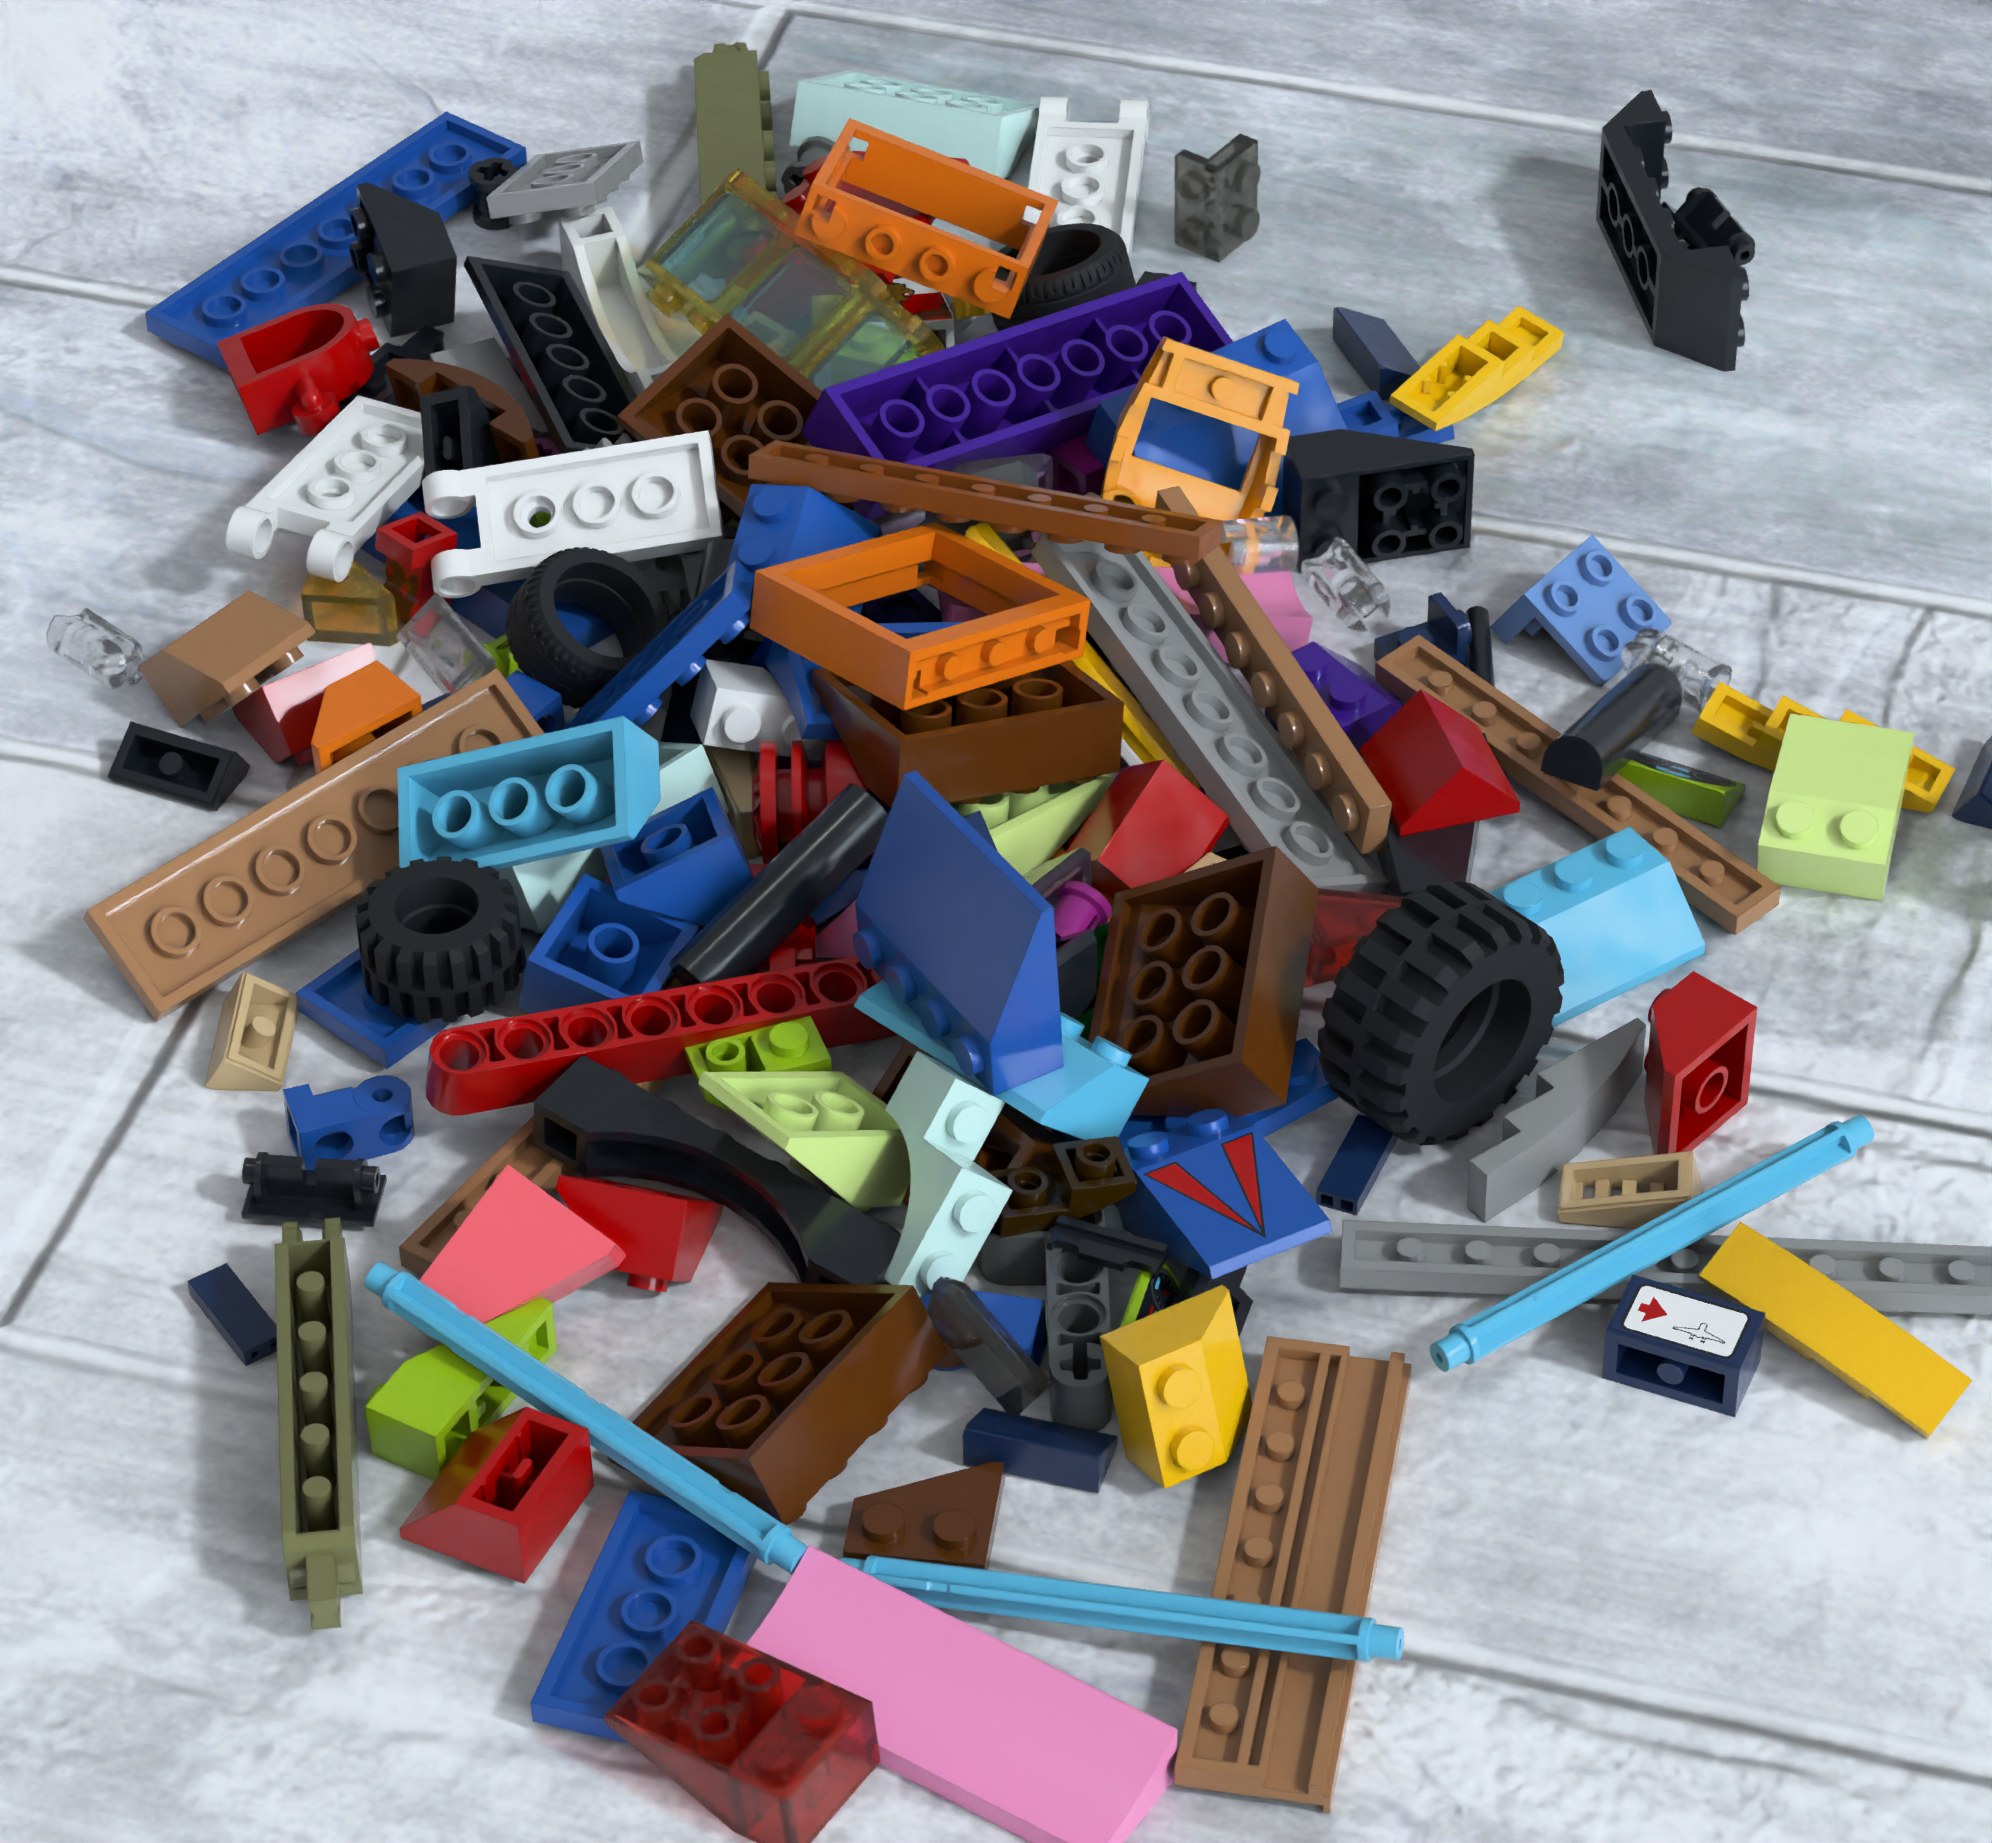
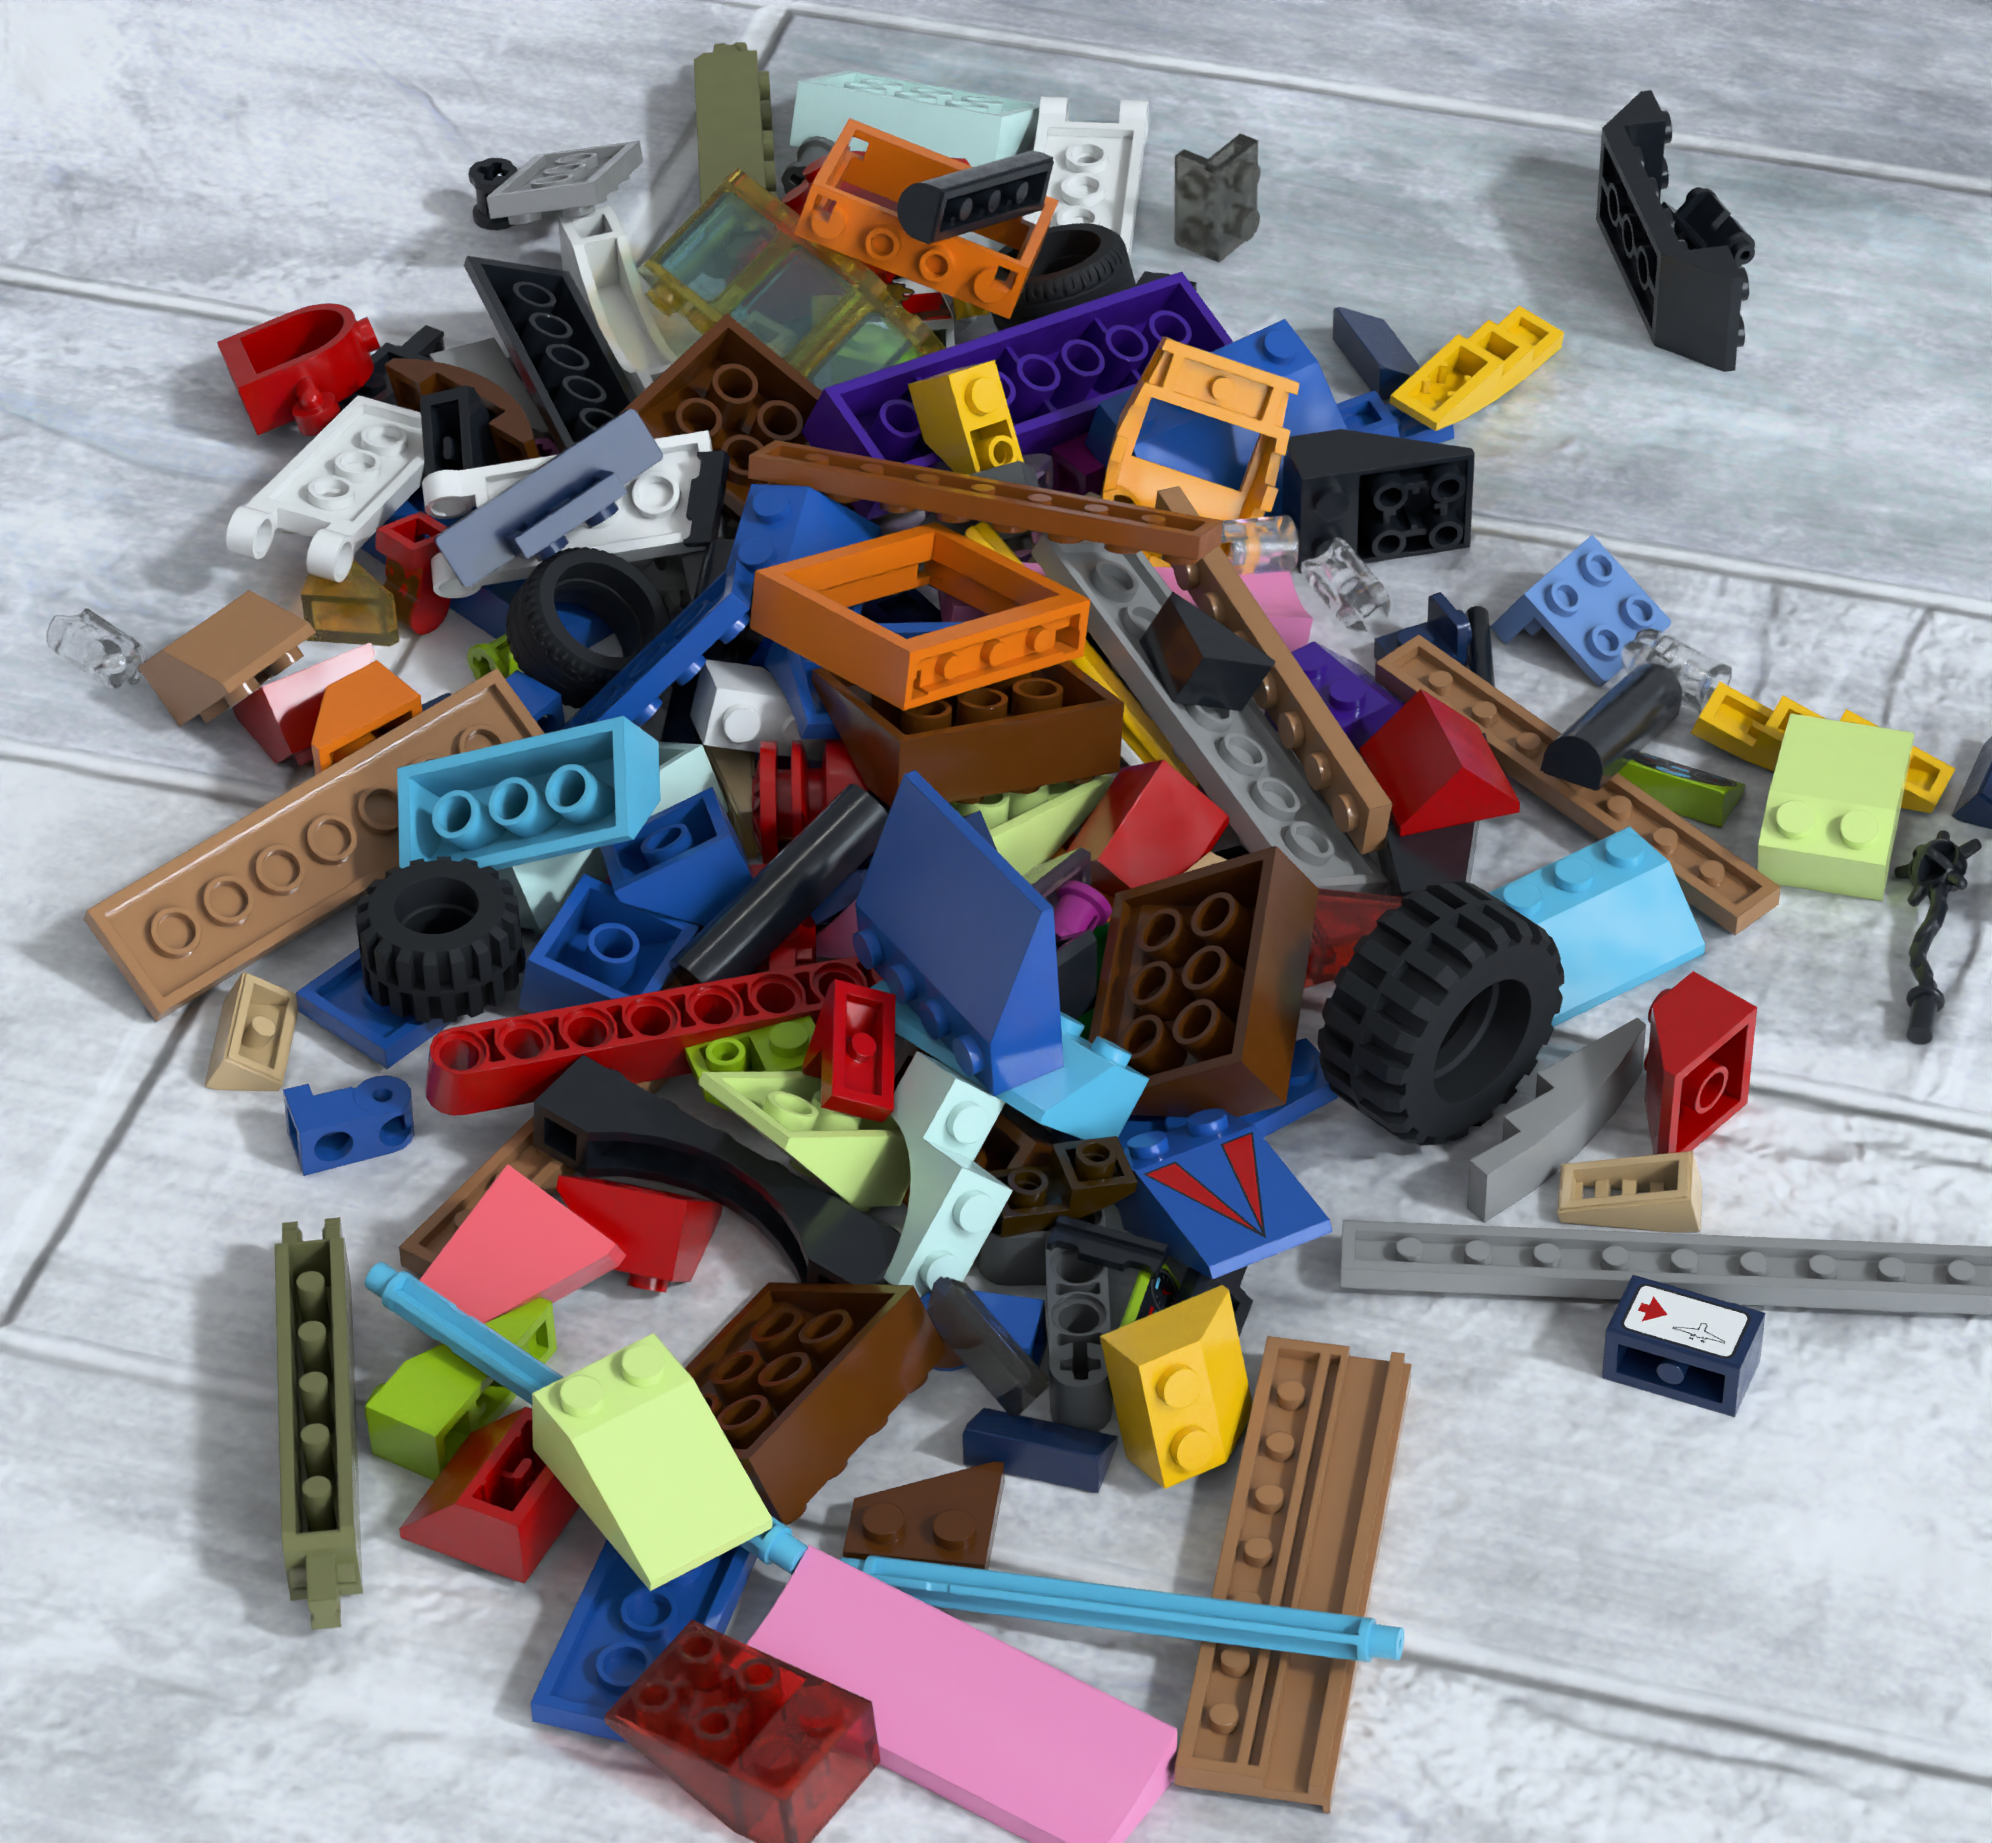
black slope [107,721,250,811] -> none
blue plate [145,111,527,371] -> none
dark blue piece [187,1263,277,1366] -> none
black hinge [241,1152,387,1227] -> none
black slope [349,182,457,338] -> none
clear slope [396,592,496,694] -> none
dark blue piece [1316,1114,1398,1216] -> none
medium azure piece [1430,1115,1874,1372] -> none
yellow slope [1698,1222,1972,1439] -> none
none -> bracket [434,409,663,587]
none -> yellowish green slope [532,1333,772,1591]
none -> black piece [683,450,730,547]
none -> red slope [803,979,896,1123]
none -> black brick [897,151,1054,244]
none -> yellow slope [908,360,1024,475]
none -> black slope [1139,592,1276,711]
none -> black piece [1894,830,1982,1045]

